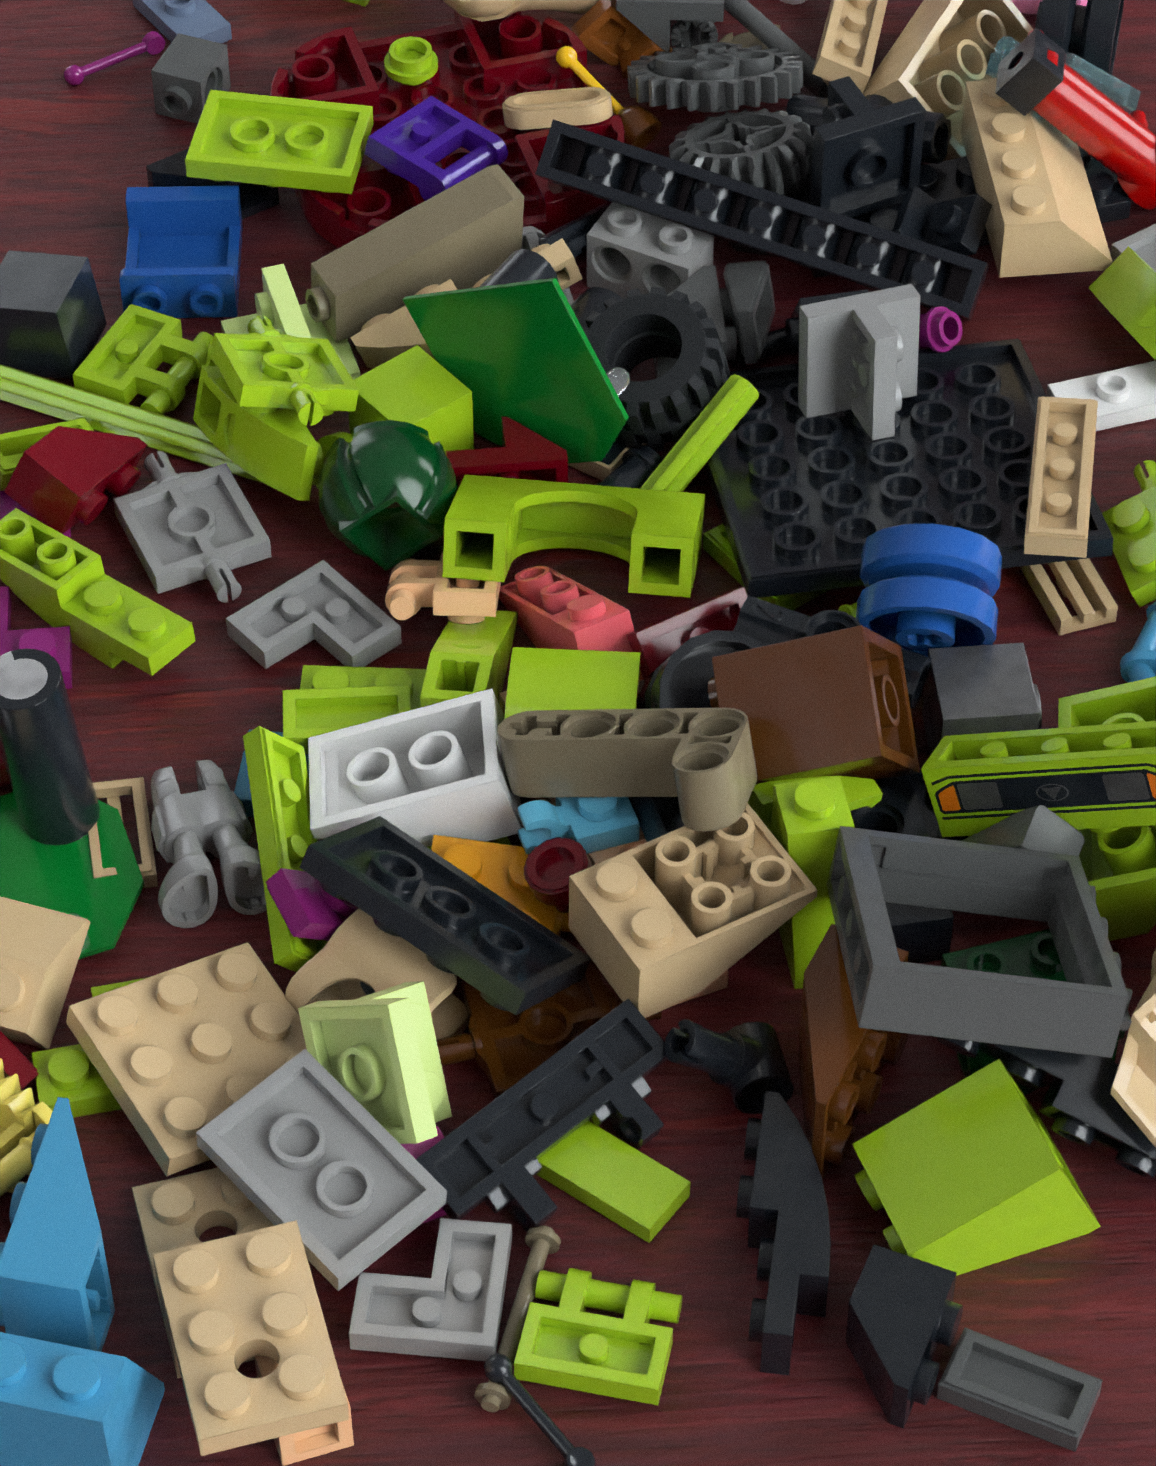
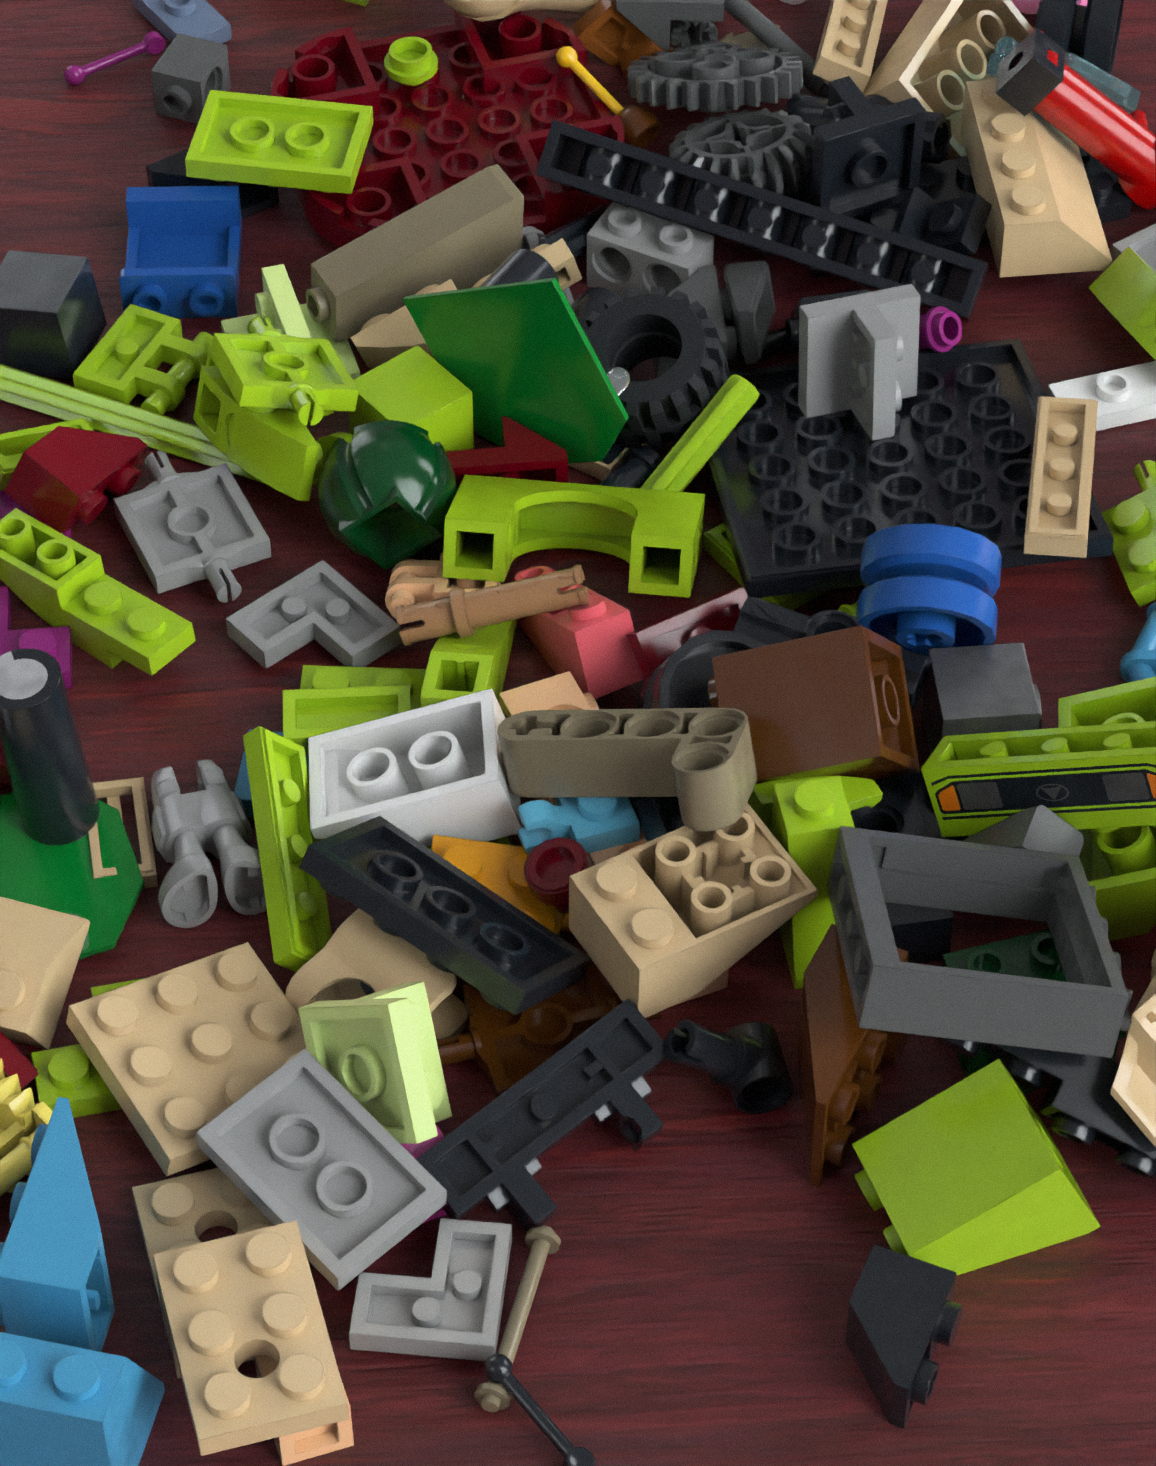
magenta plate [266,868,358,941] -> none
dark purple plate [364,96,508,201] -> none
tan tile [502,87,613,130] -> none
lime slope [504,647,640,719] -> none
lime plate [514,1268,683,1406] -> none
lime tile [536,1120,691,1243] -> none
black slope [736,1091,831,1376] -> none
dark grey tile [937,1328,1103,1452] -> none
tan tile [1020,558,1118,636] -> none
none -> medium nougat pin [396,564,590,646]

